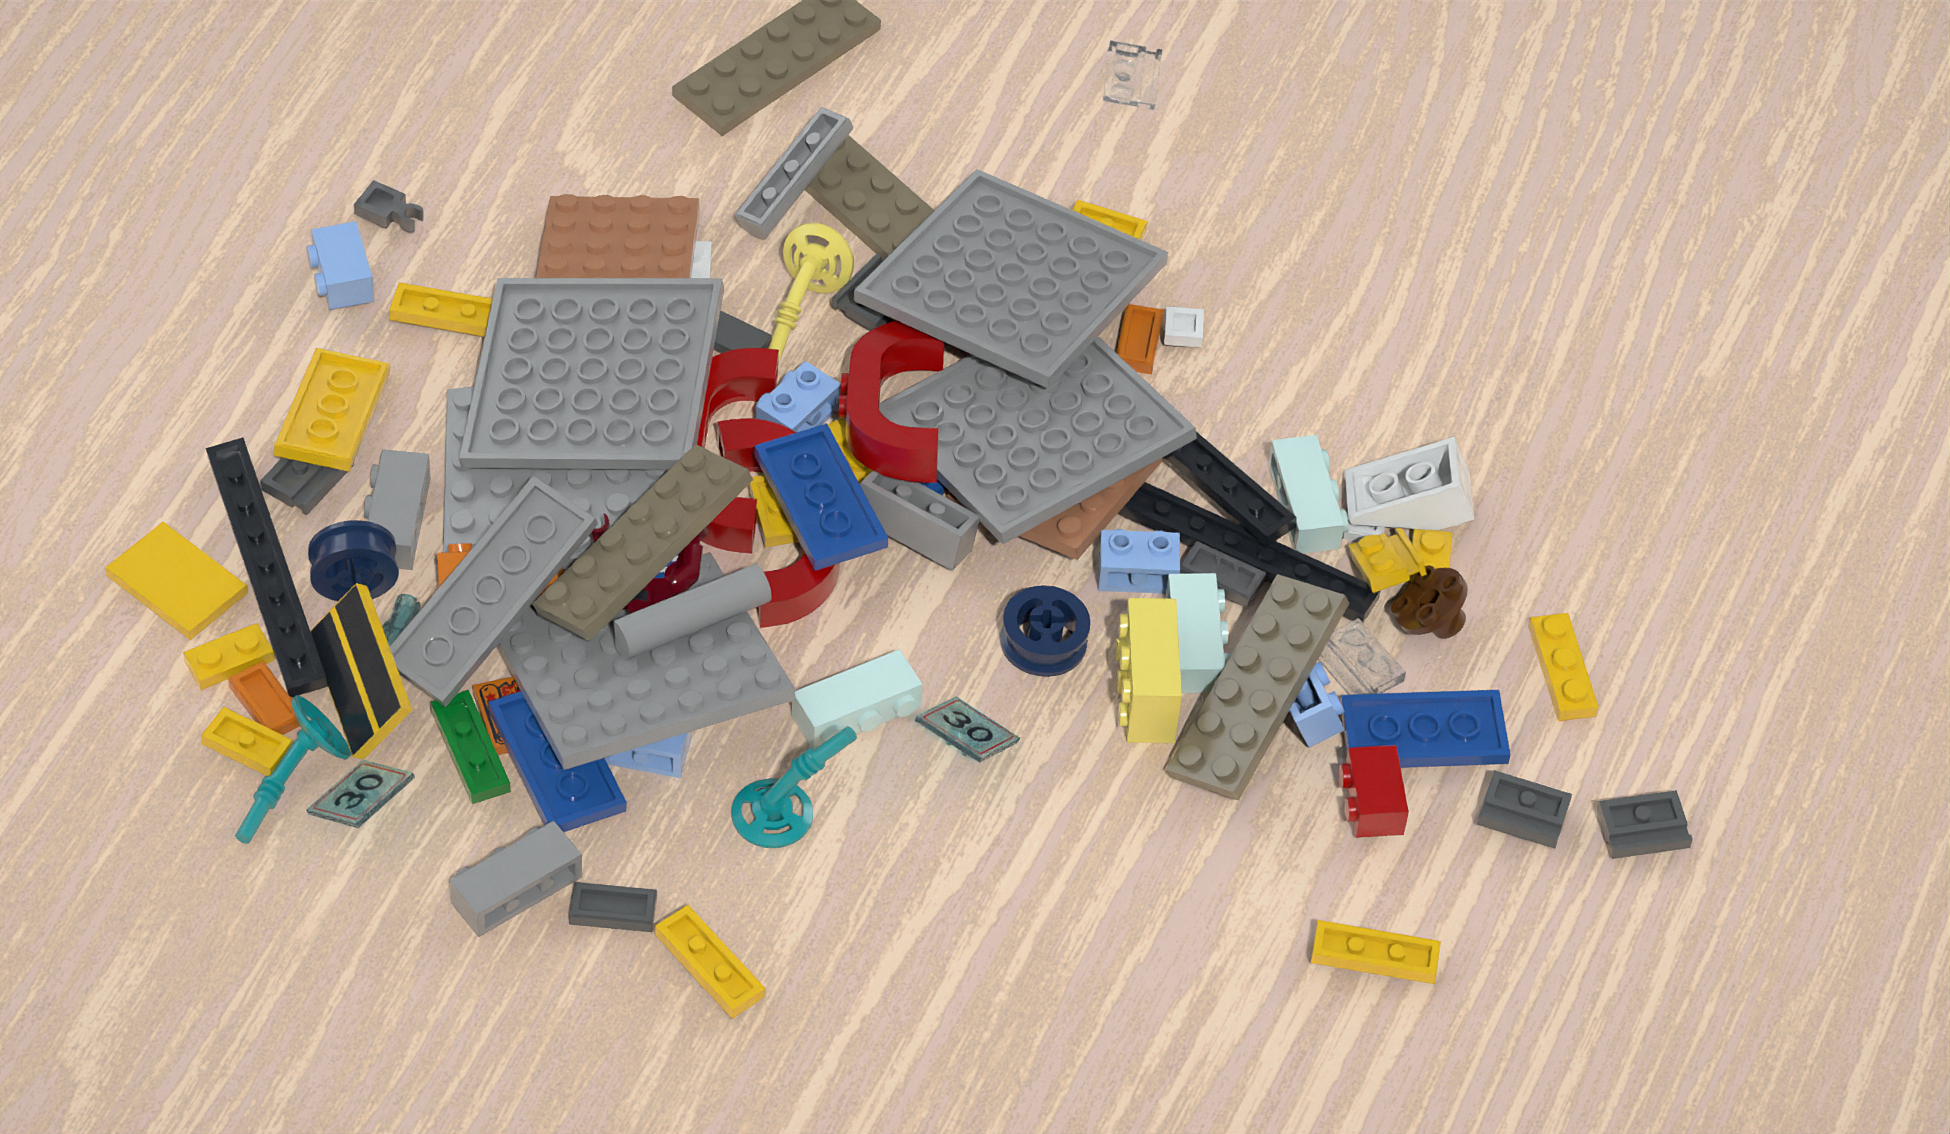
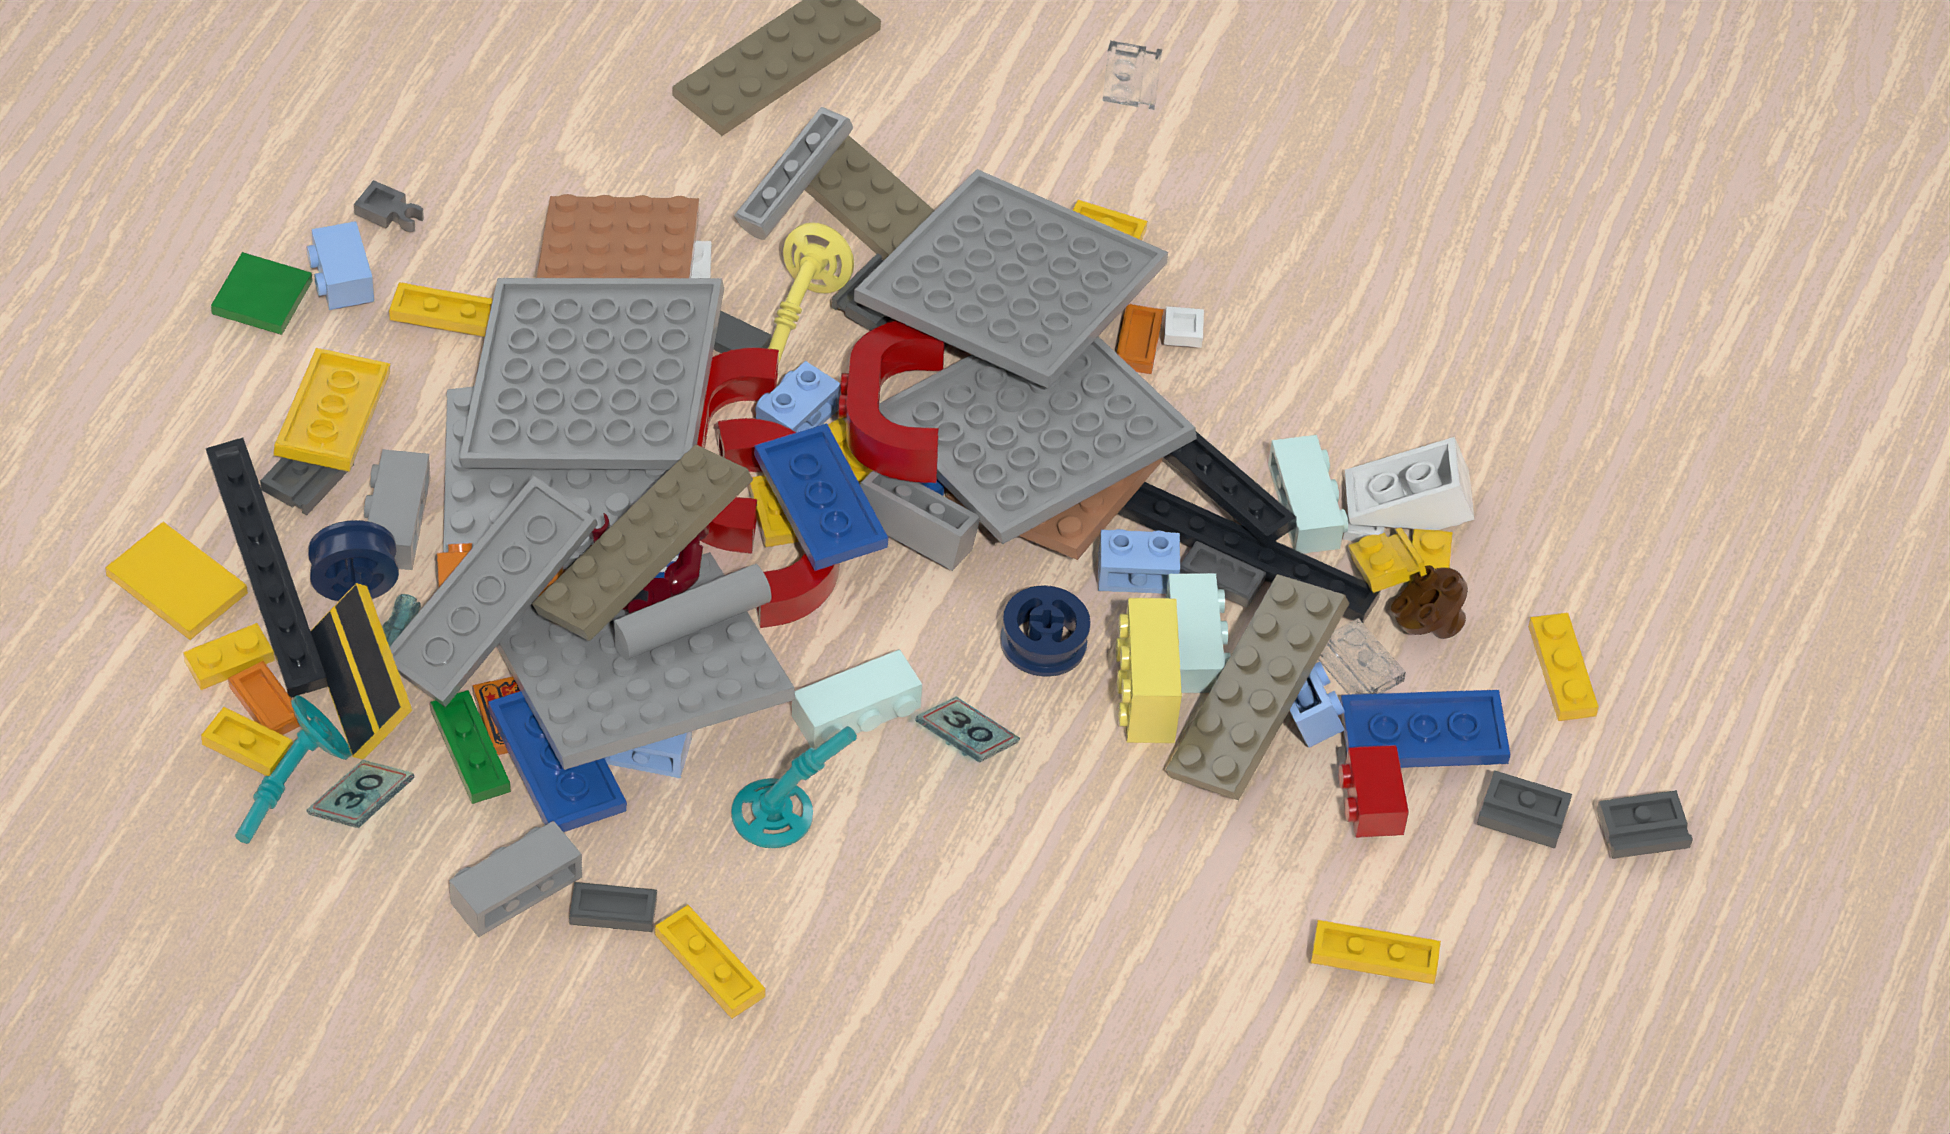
none -> green tile [211,252,313,335]

